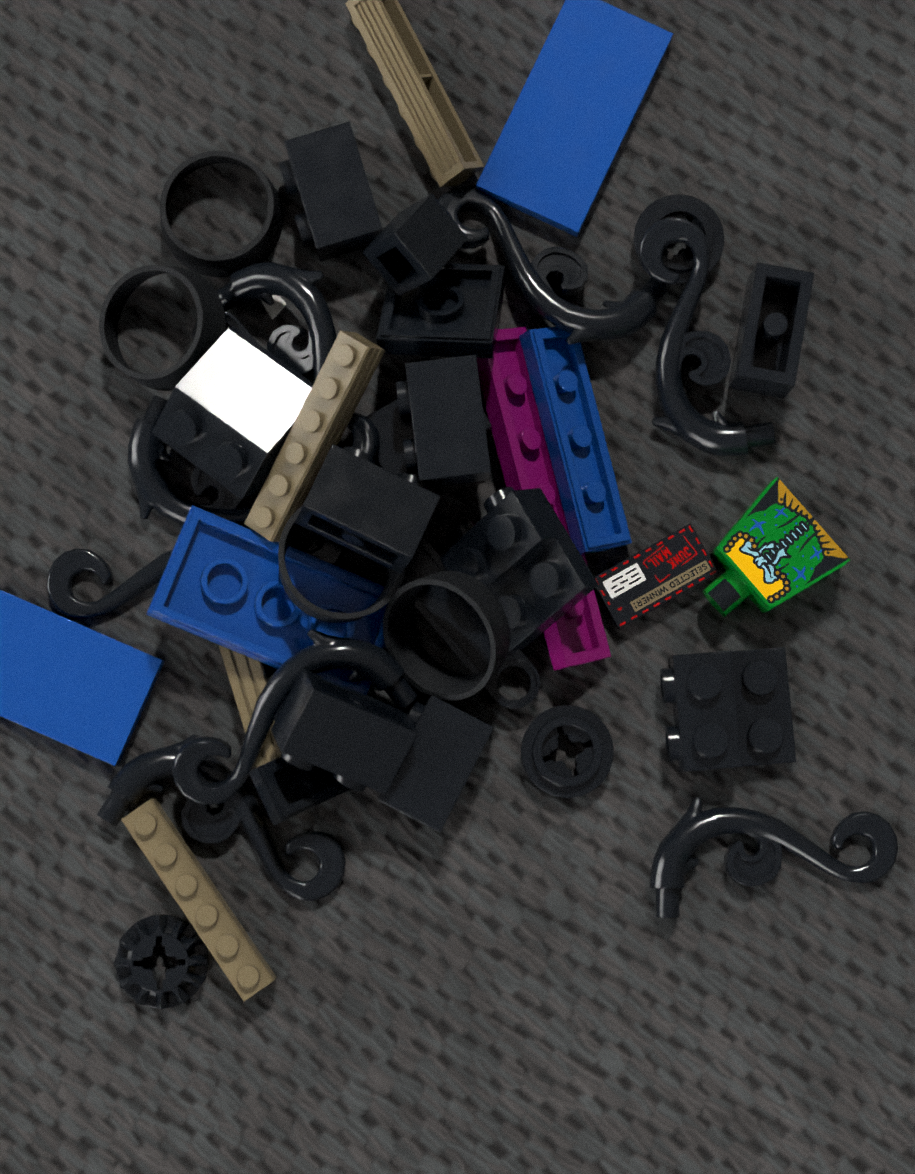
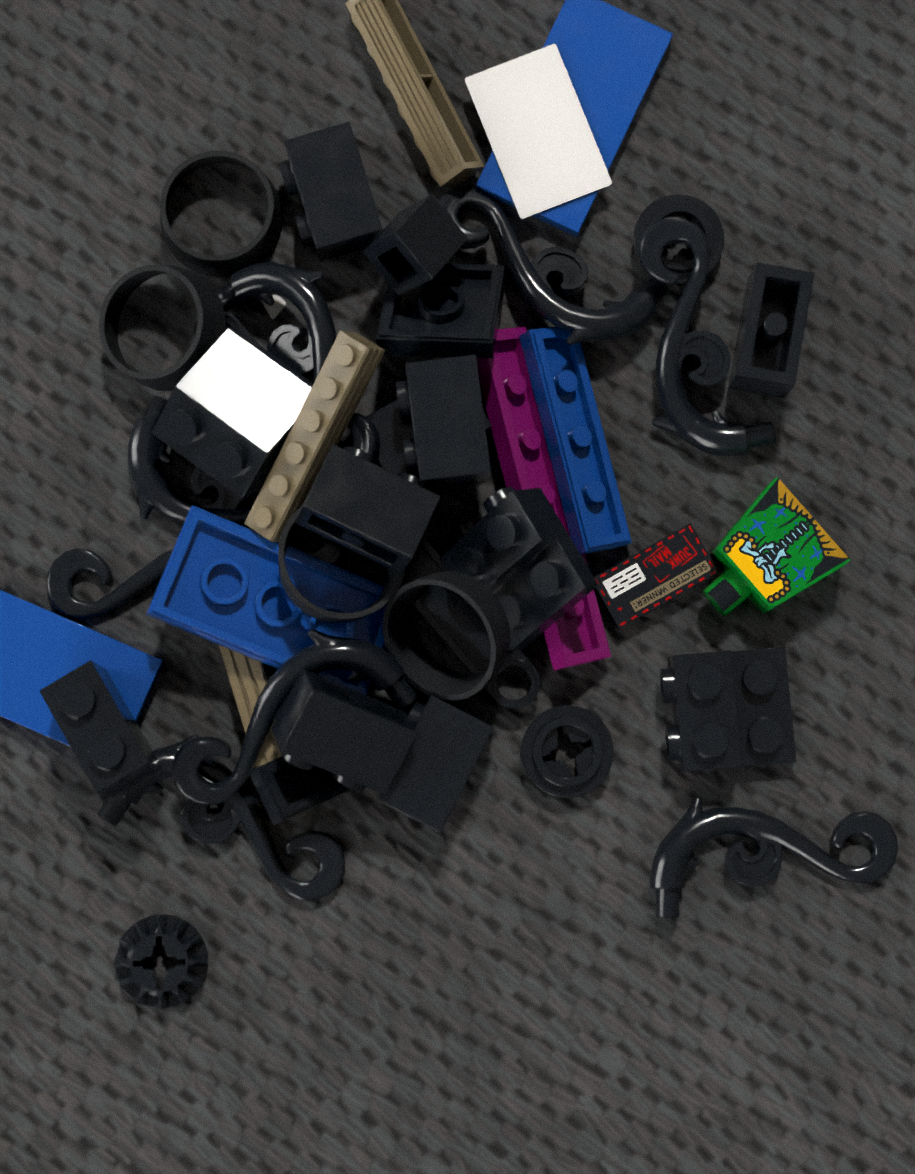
dark tan piece [121,798,277,1002] -> none
none -> black brick [40,660,162,798]
none -> white sticker [465,44,612,219]

